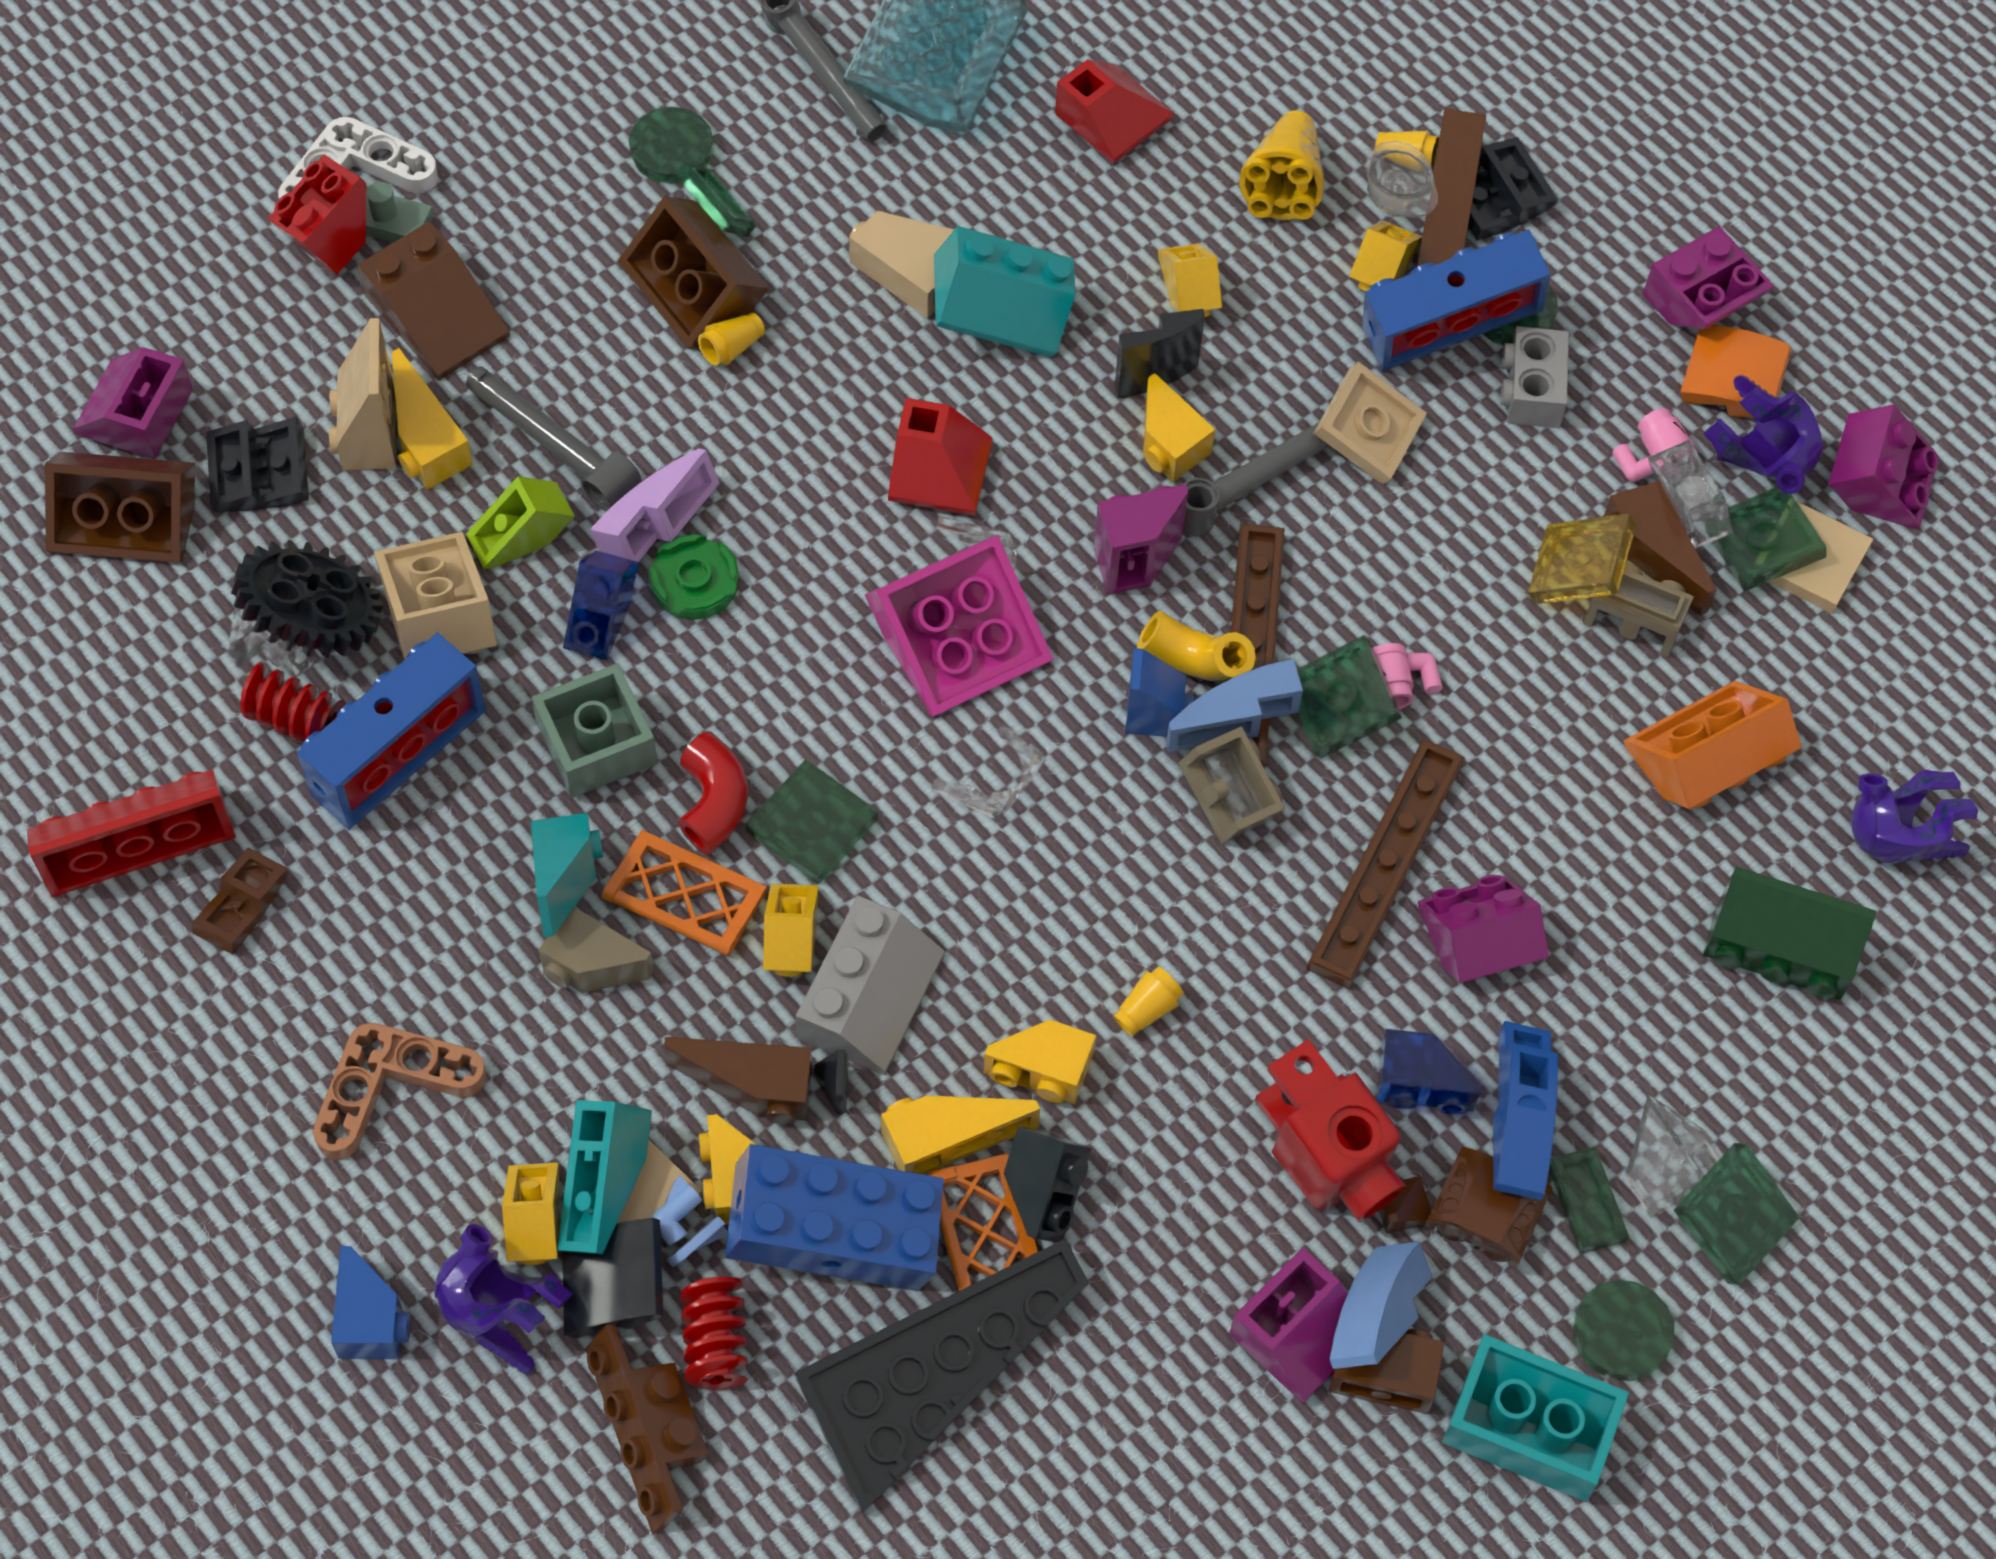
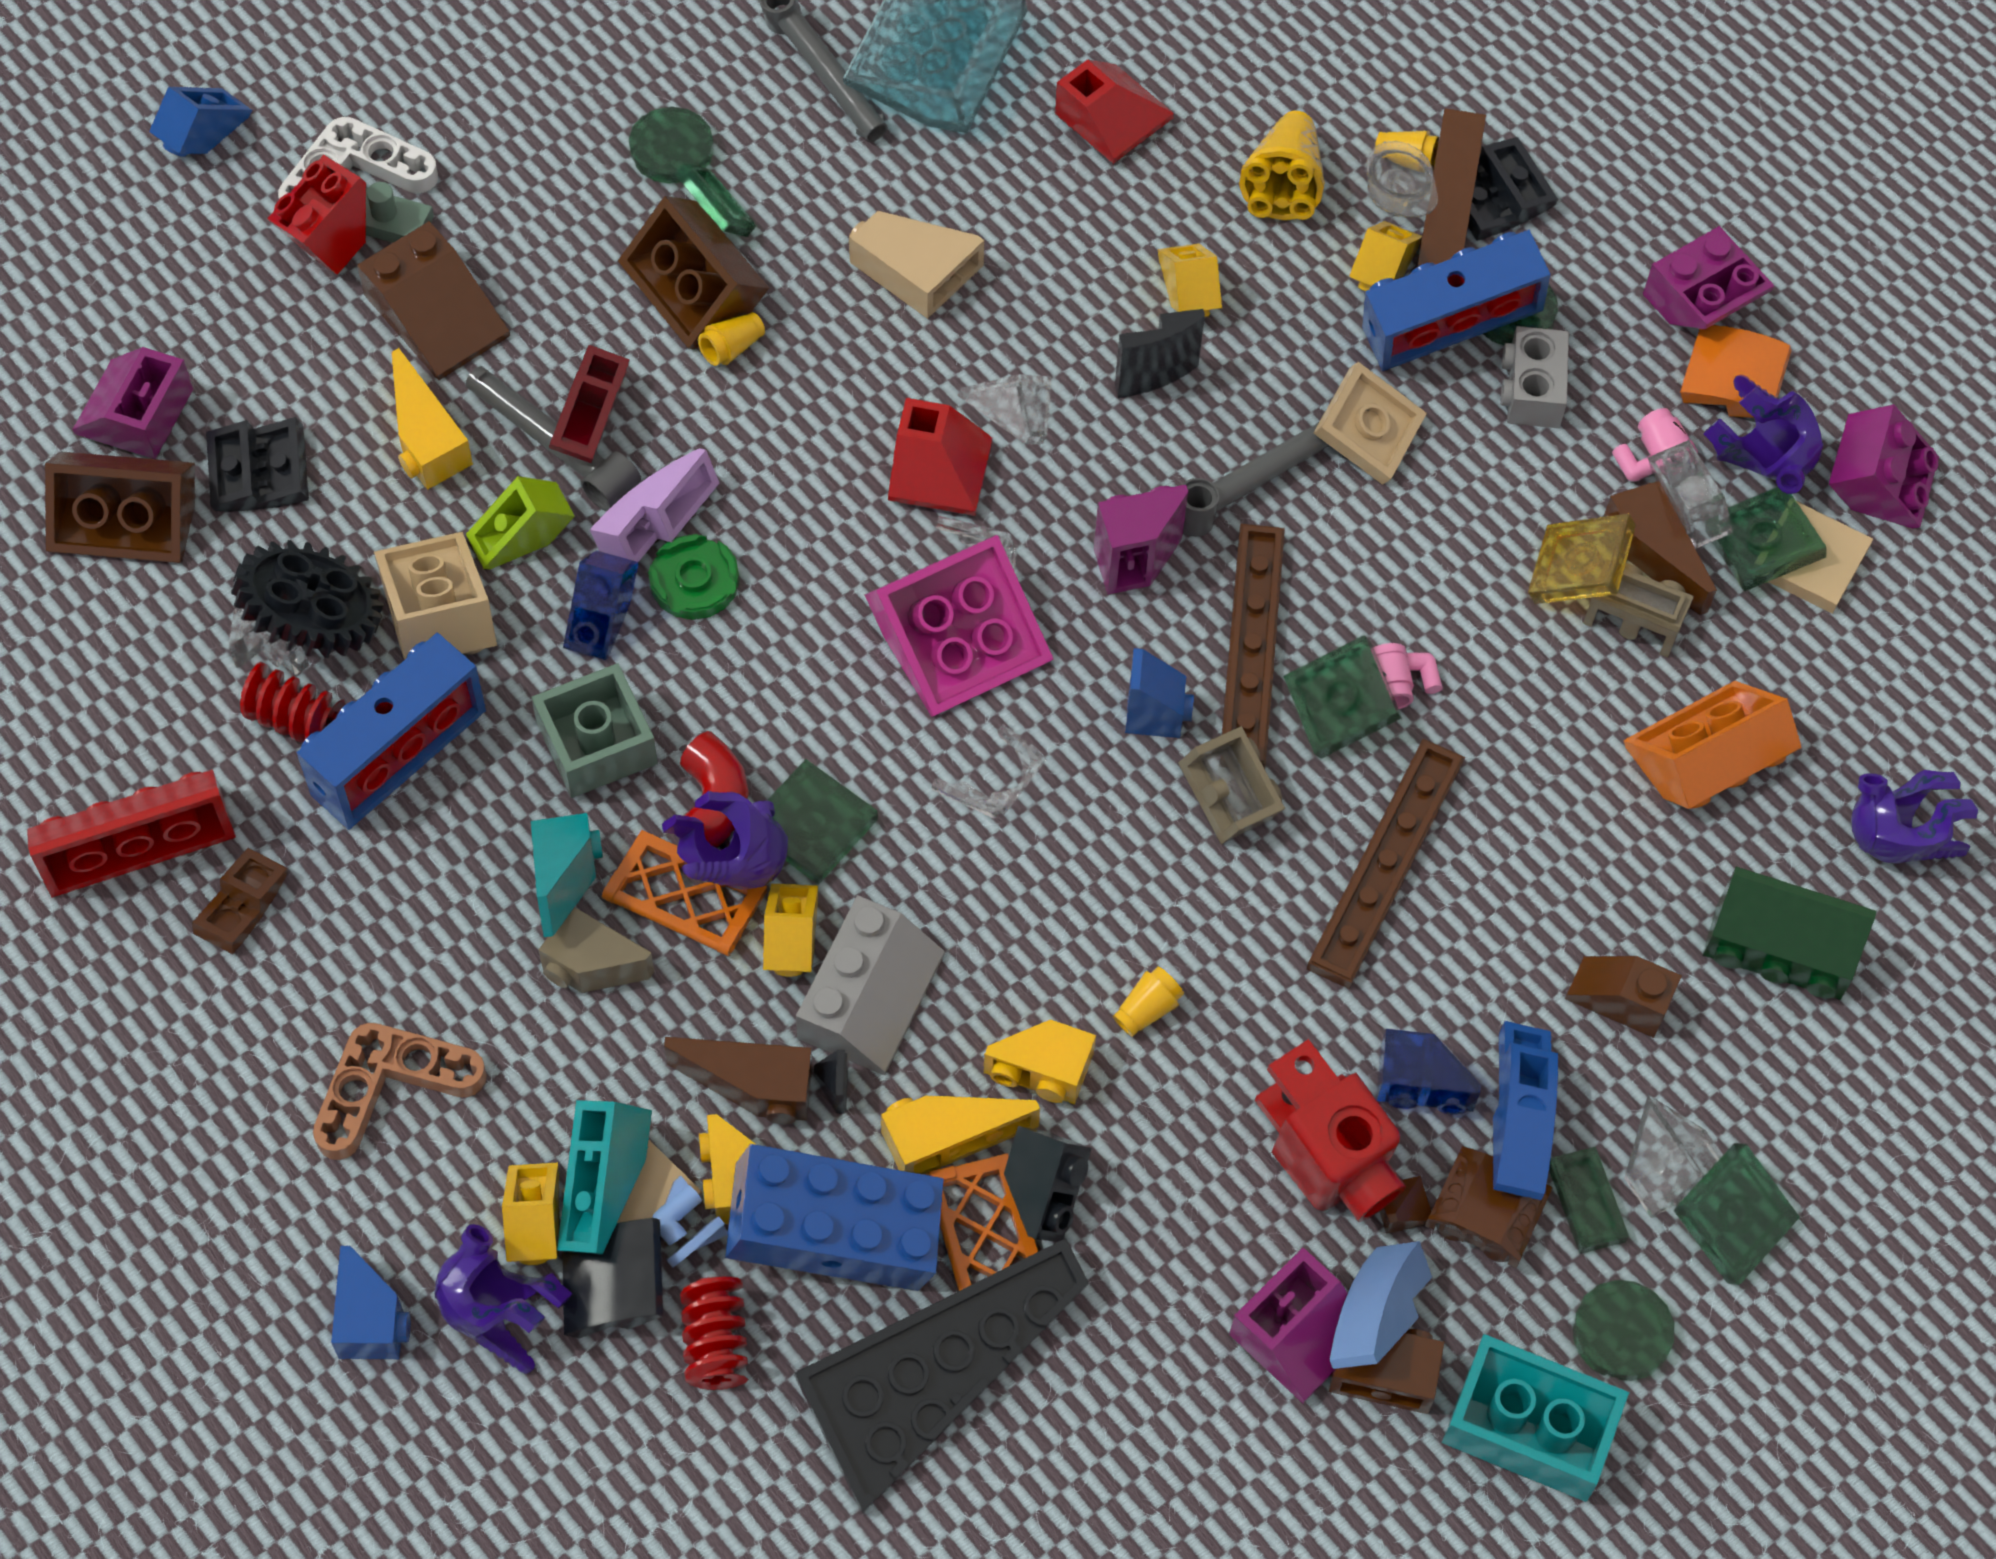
tan slope [329,318,397,471] -> none
reddish brown bracket [585,1324,709,1534] -> none
teal slope [934,226,1076,358] -> none
yellow cylinder [1137,611,1256,681] -> none
yellow slope [1143,373,1215,482] -> none
medium blue slope [1166,659,1303,752] -> none
magenta slope [1417,875,1549,983] -> none
none -> blue slope [149,87,252,157]
none -> dark red slope [549,344,630,463]
none -> dark purple piece [662,791,788,890]
none -> clear slope [957,374,1052,444]
none -> reddish brown slope [1565,956,1682,1038]

